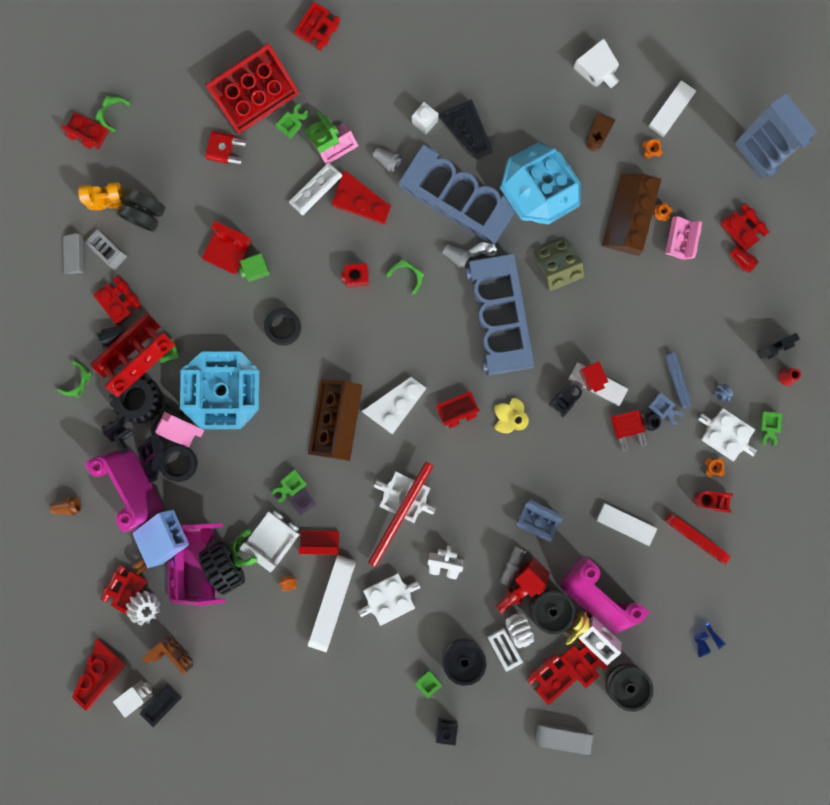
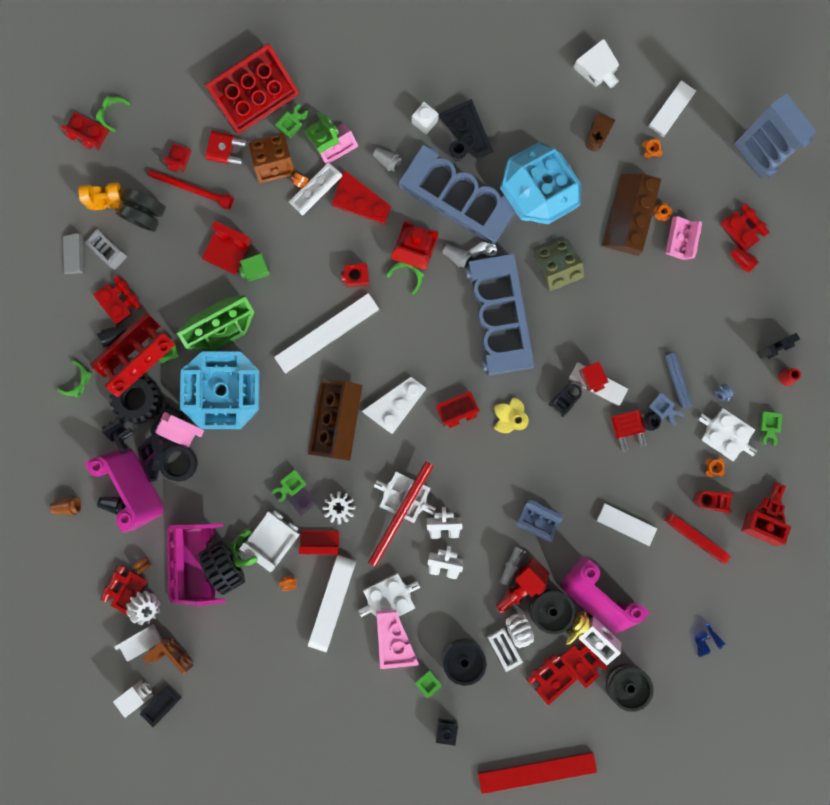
red wing [72,639,127,711] -> none
light blue brick [132,510,189,568] -> none
black tyre [264,308,301,346] -> none
red plate [294,2,341,51] -> none
light grey beam [534,723,594,755] -> none
none -> black cone [97,497,126,515]
none -> white panel [115,624,162,662]
none -> red piece [147,170,234,210]
none -> red bracket [163,143,192,172]
none -> bright green wedge [177,295,255,352]
none -> dark orange bracket [249,134,295,184]
none -> white tile [274,293,379,374]
none -> orange plate [291,172,309,188]
none -> white gear [322,491,356,524]
none -> bright pink wing [376,609,419,669]
none -> red brick [390,221,439,271]
none -> white hips [427,507,462,539]
none -> black cone [449,140,468,161]
none -> red tile [478,752,597,794]
none -> red brick [741,482,792,546]

